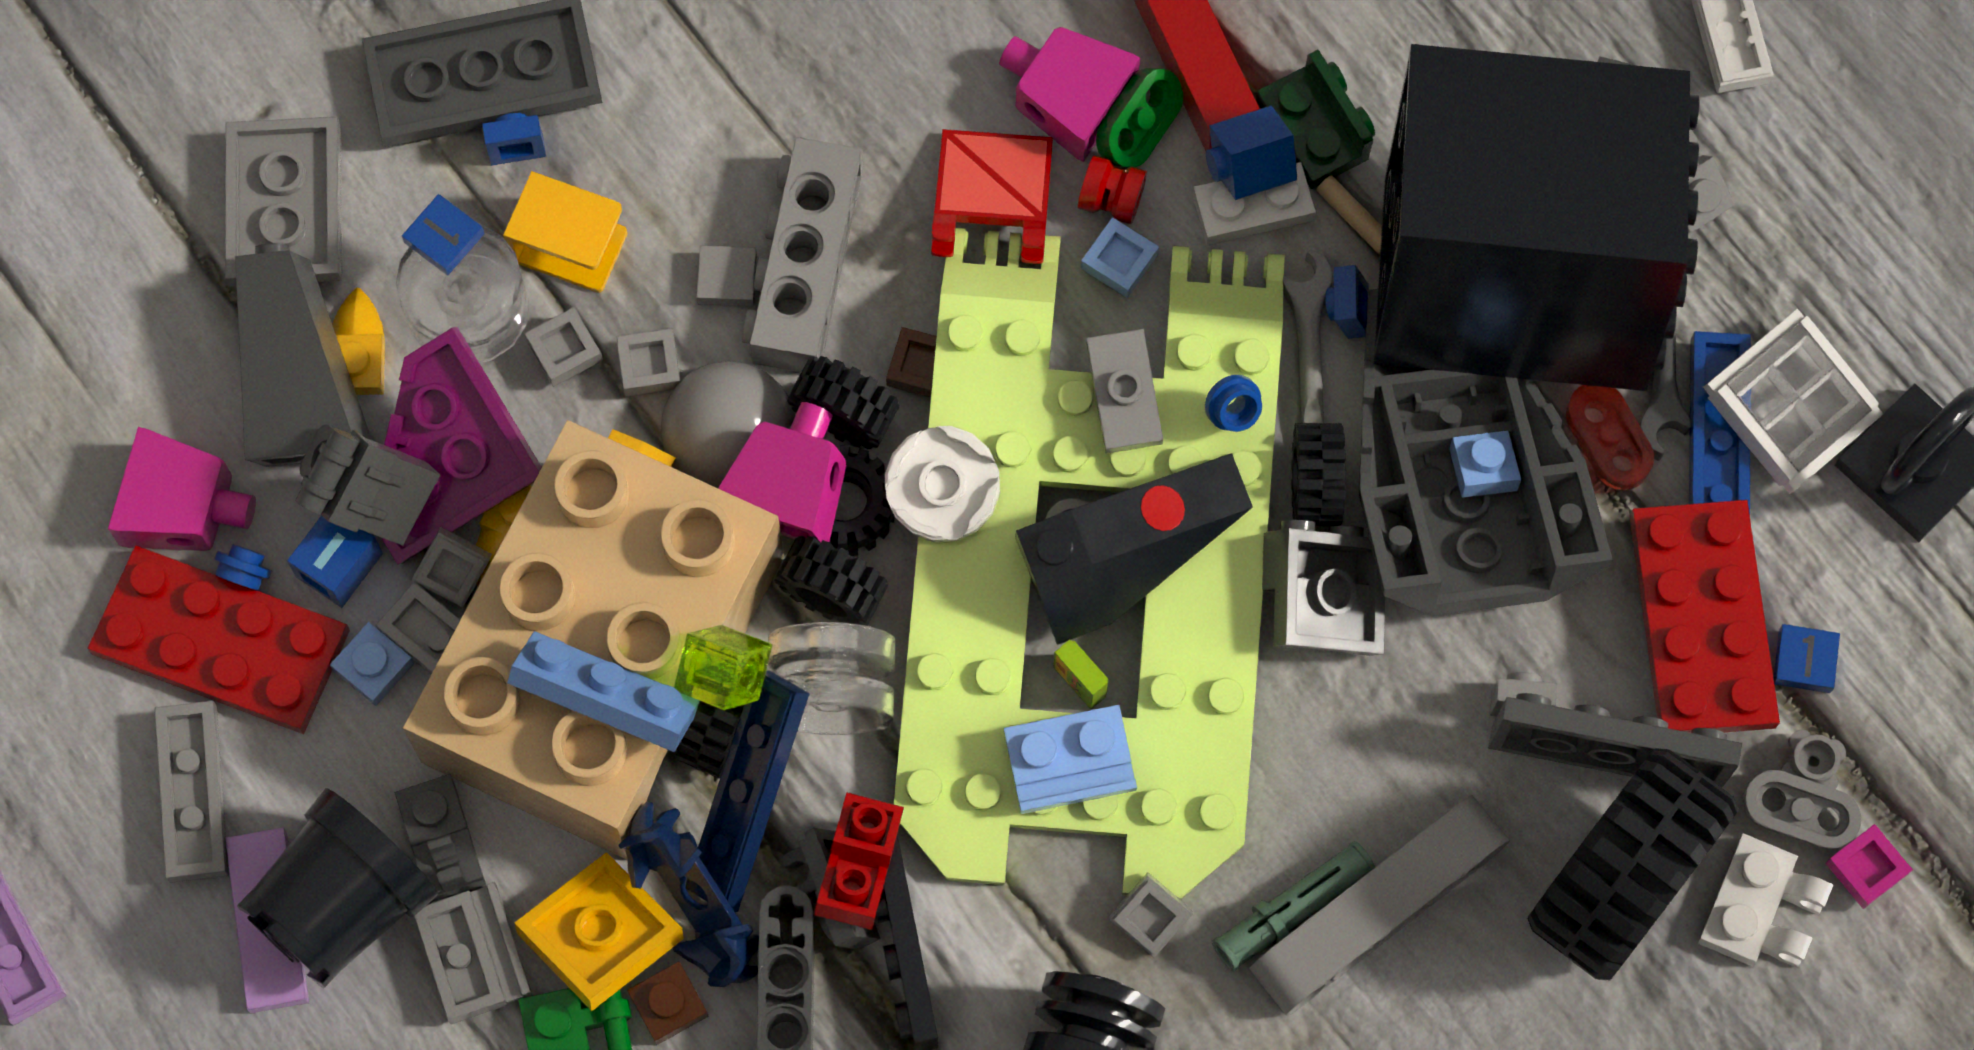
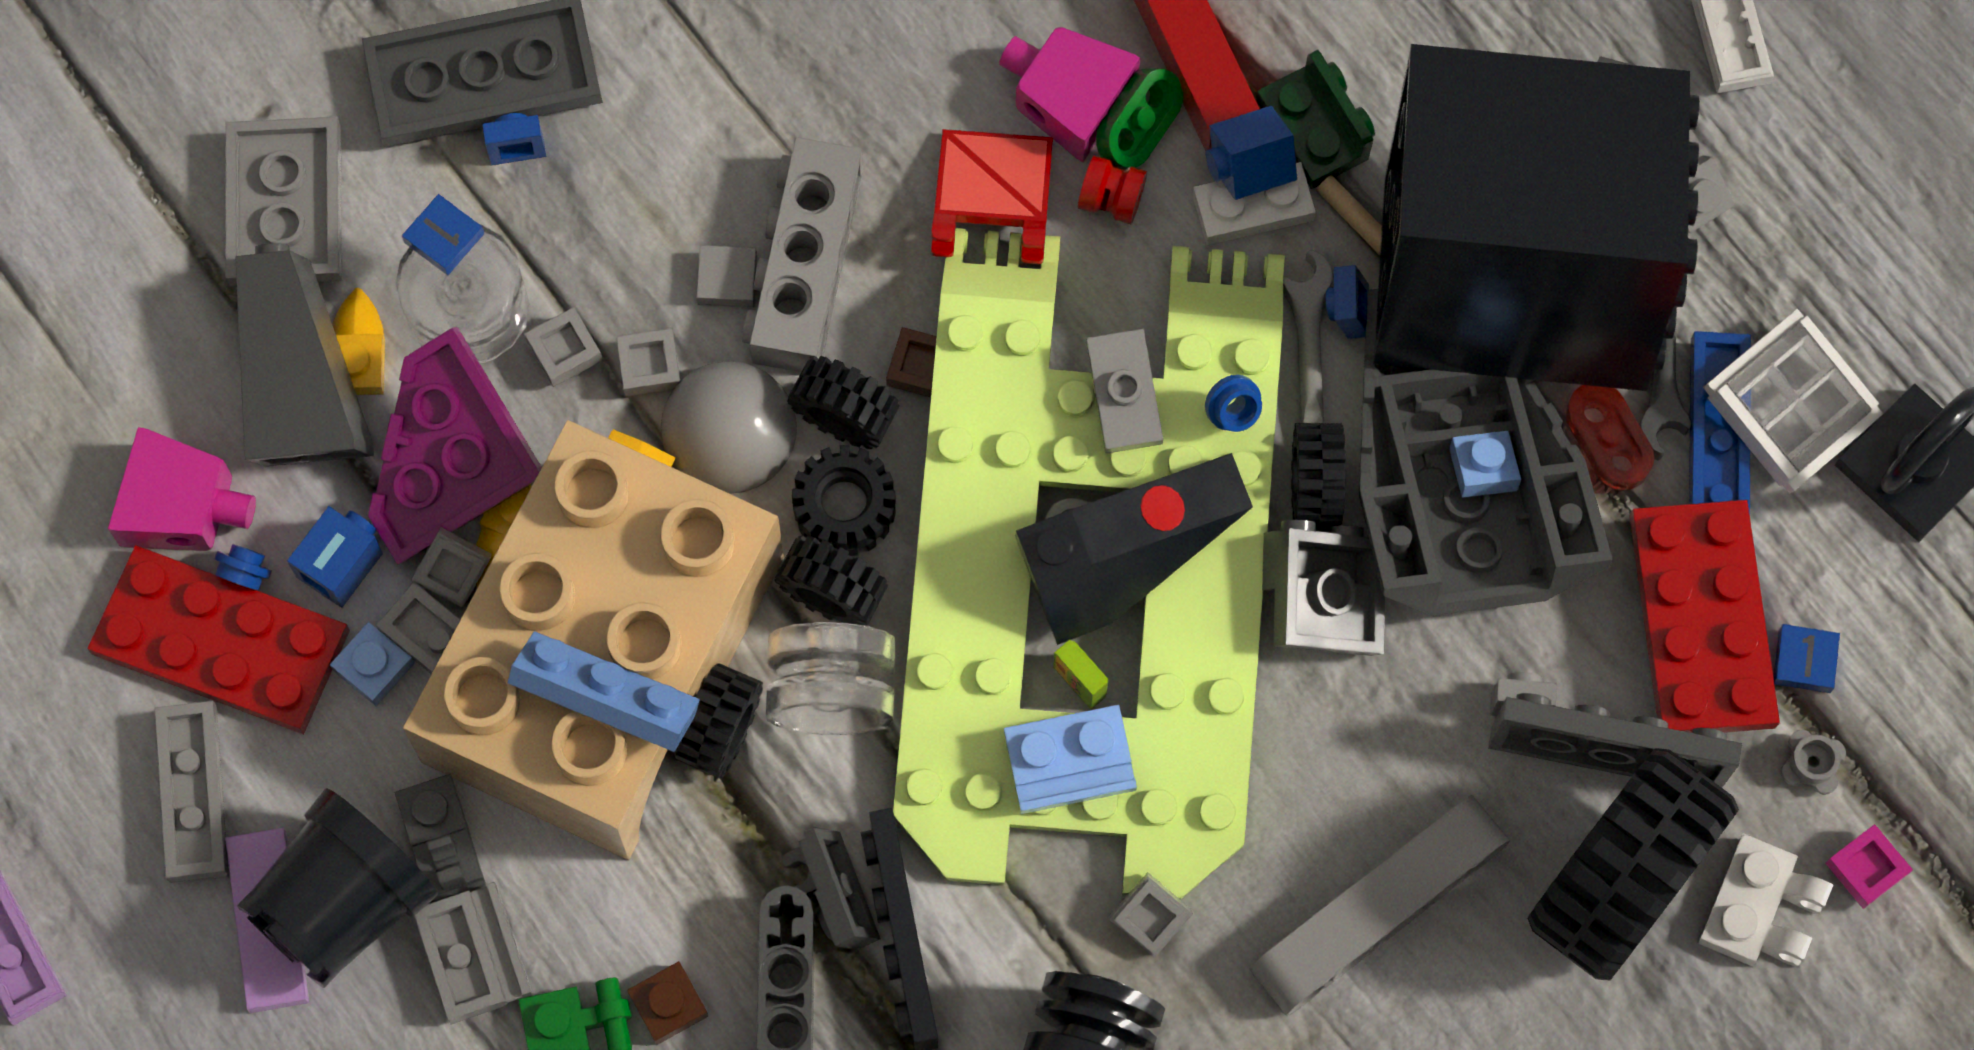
dark grey piece [295,424,440,546] -> none
yellow piece [503,171,627,293] -> none
yellow plate [514,852,684,1011] -> none
dark blue piece [618,801,759,987] -> none
clear neon green brick [674,625,773,710] -> none
dark blue tile [685,670,810,912] -> none
dark pink torso [718,402,846,543] -> none
red slope [814,792,904,930] -> none
white tile [885,426,1000,542] -> none
light blue plate [1081,217,1159,298] -> none
sand green pin [1212,841,1375,972] -> none
light grey plate [1743,770,1861,849] -> none

